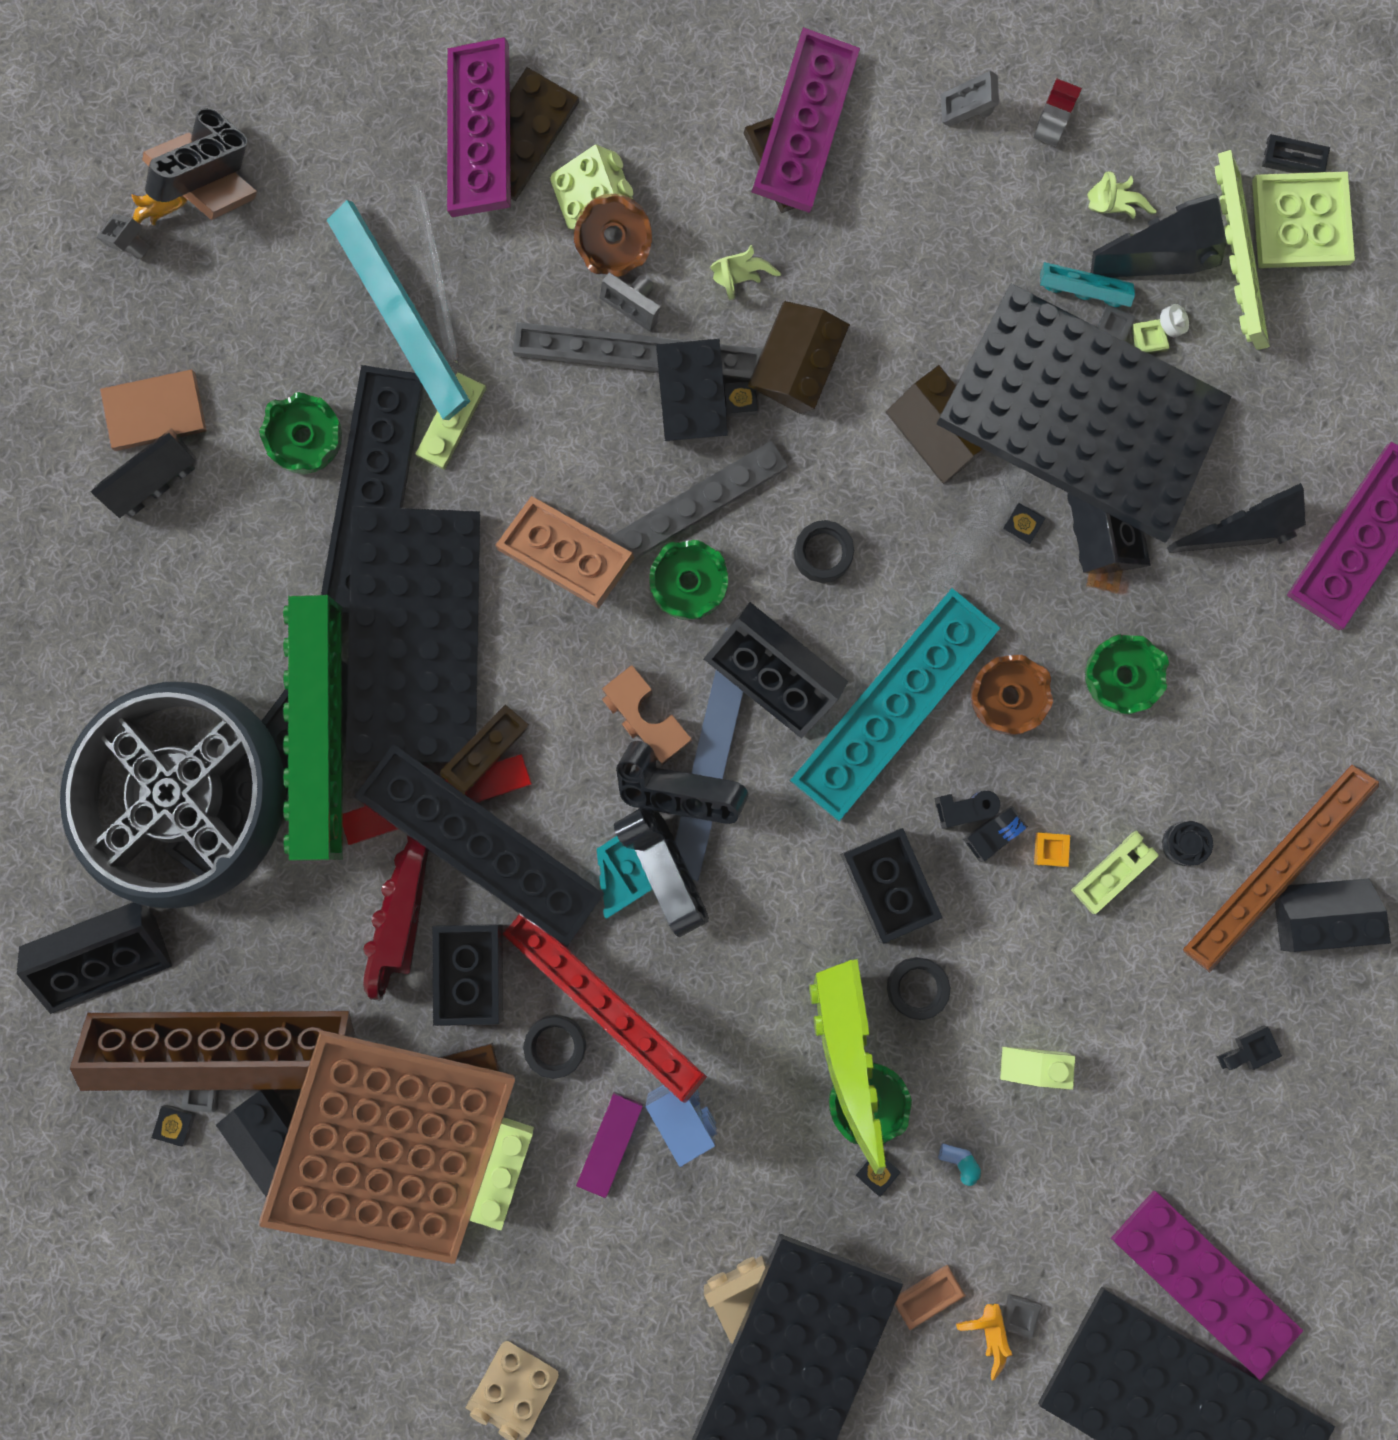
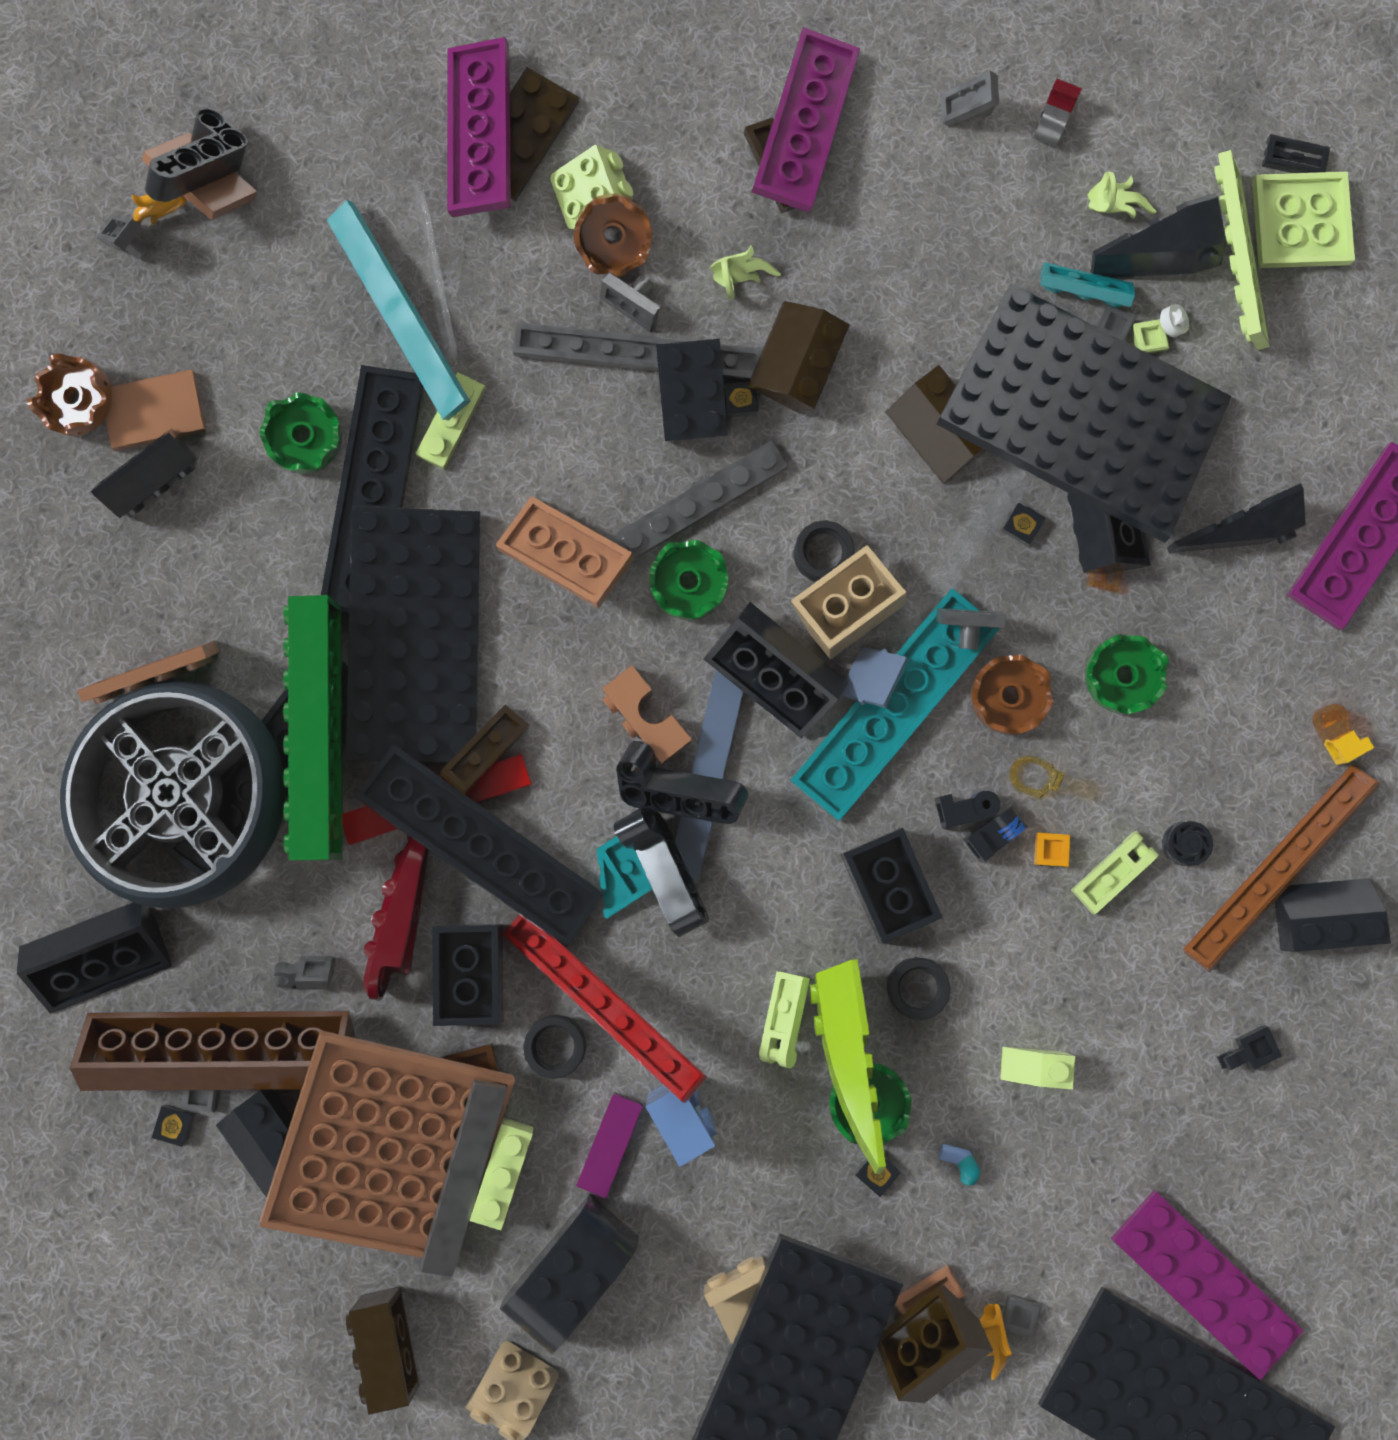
none -> dark orange plate [27,353,112,436]
none -> nougat plate [77,640,219,704]
none -> flat silver plate [274,956,334,990]
none -> dark brown brick [346,1286,420,1415]
none -> flat silver tile [420,1079,507,1277]
none -> black brick [499,1193,639,1354]
none -> yellowish green plate [759,971,810,1068]
none -> tan slope [791,545,906,660]
none -> sand blue piece [841,646,908,708]
none -> dark brown slope [877,1285,993,1403]
none -> flat silver tile [936,608,1006,649]
none -> clear yellow piece [1009,755,1064,799]
none -> leg [1312,704,1374,765]

